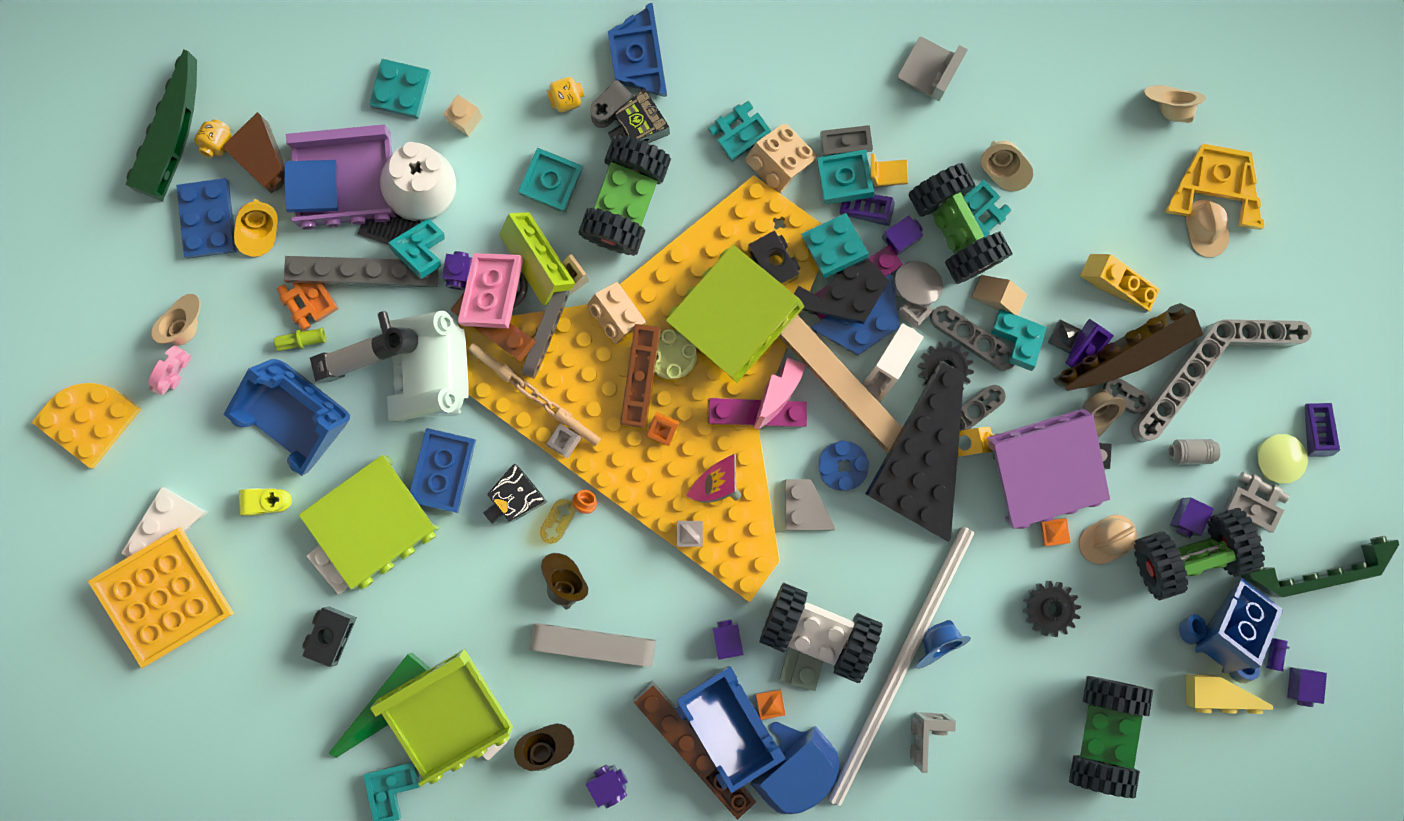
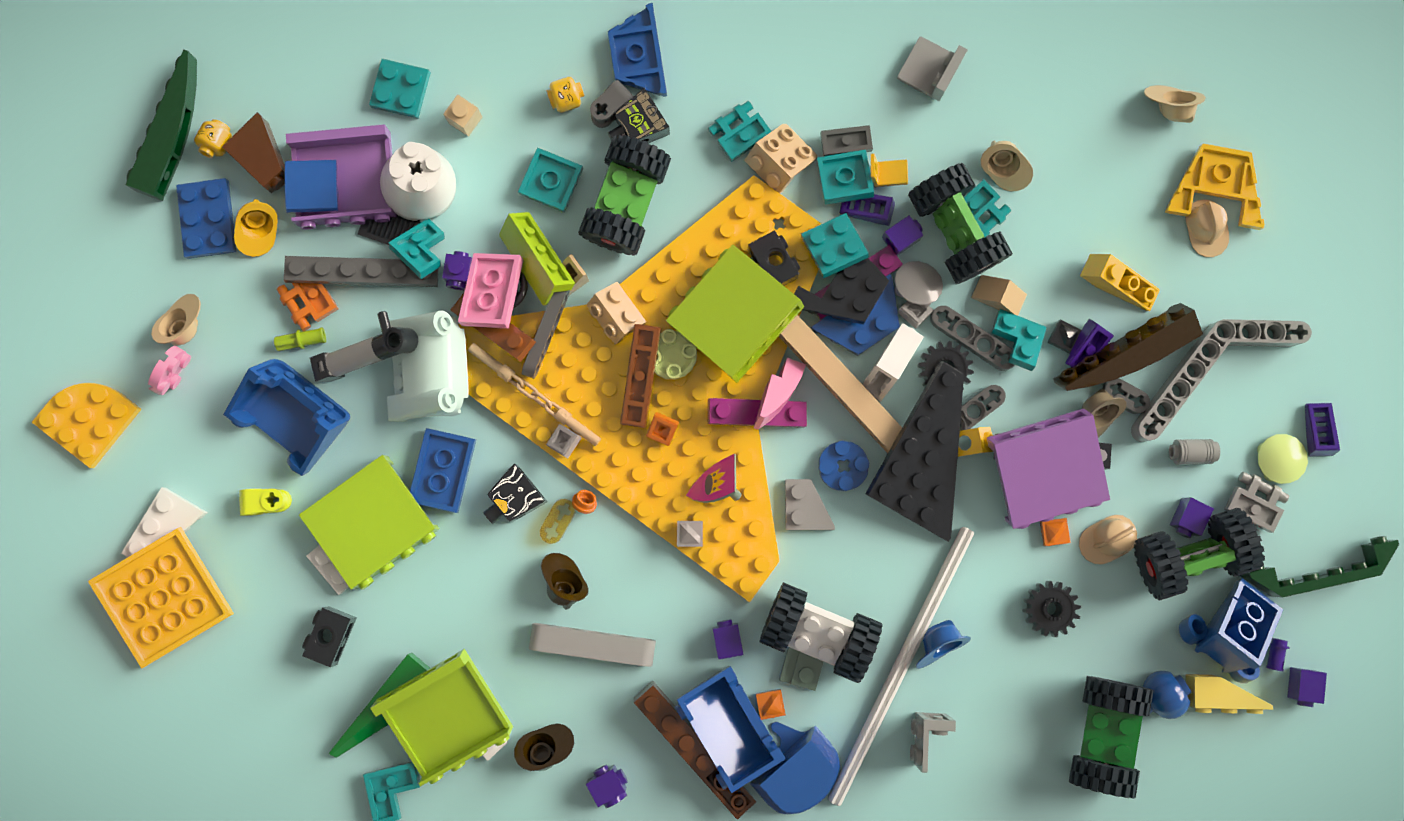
none -> blue plant [1143,671,1192,719]

